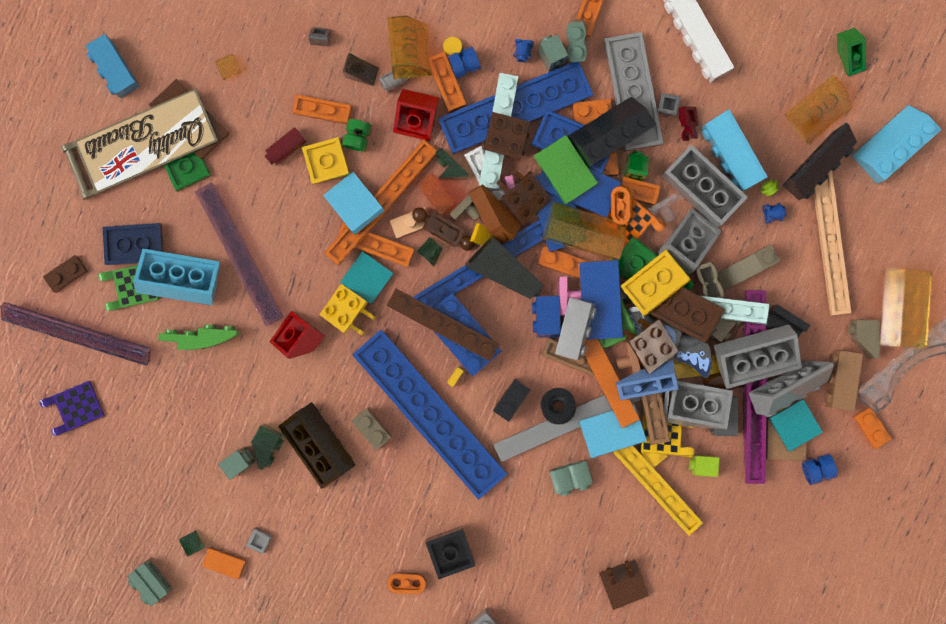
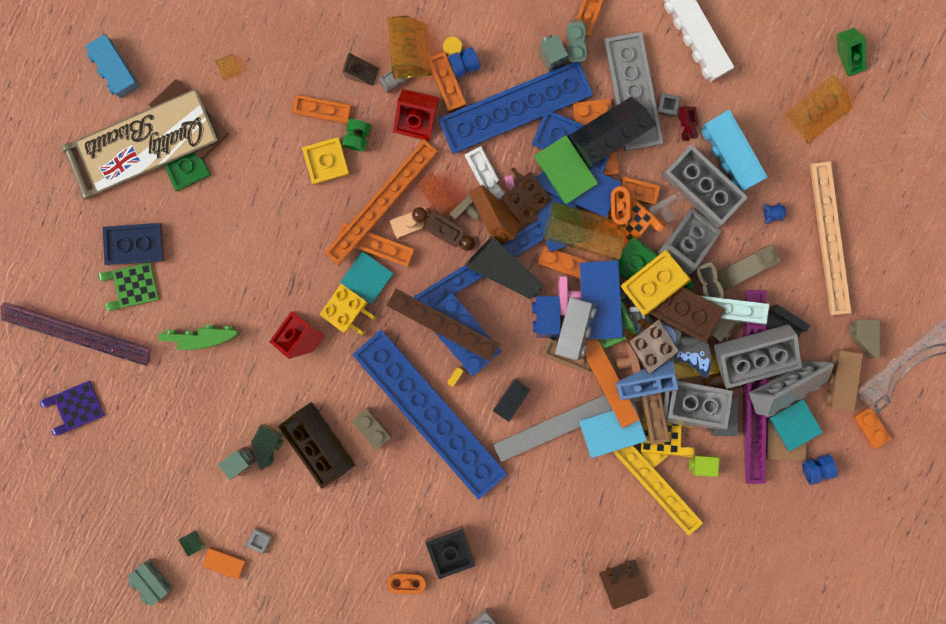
reddish brown plate [43,255,87,293] -> none
medium azure slope [133,249,220,306] -> none
clear purple plate [195,182,284,326] -> none
dark red brick [265,127,307,165] -> none
flat silver slope [309,27,331,47] -> none
medium azure tile [323,172,385,235] -> none
clear green slope [417,237,442,266] -> none
clear green slope [436,148,469,180] -> none
yellow tile [470,223,492,246] -> none
light aqua plate [479,73,518,190] -> none
reddish brown plate [483,112,530,160] -> none
blue brick [513,39,534,62] -> none
black tyre [541,388,576,425] -> none
sand green brick [549,460,593,496] -> none
green slope [623,151,649,181] -> none
lime plate [760,179,779,196] -> none
black slope [782,122,857,200] -> none
medium azure slope [852,105,942,184] -> none
clear yellow slope [880,268,932,349] -> none

